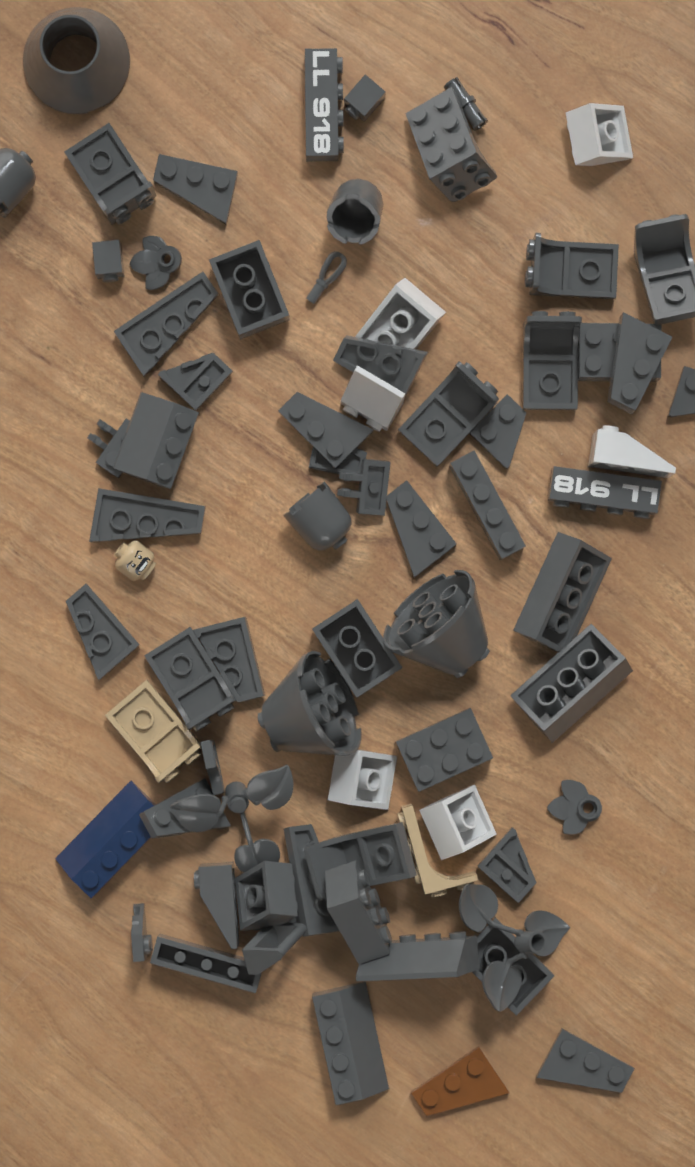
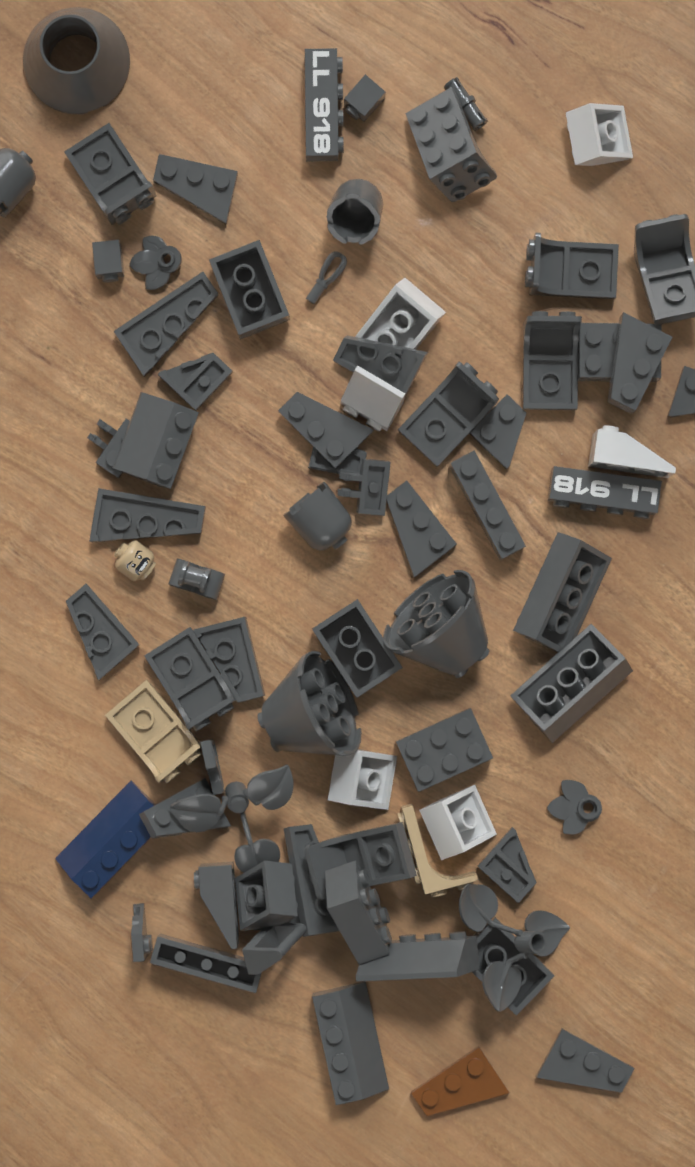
none -> dark grey piece [168,558,225,600]

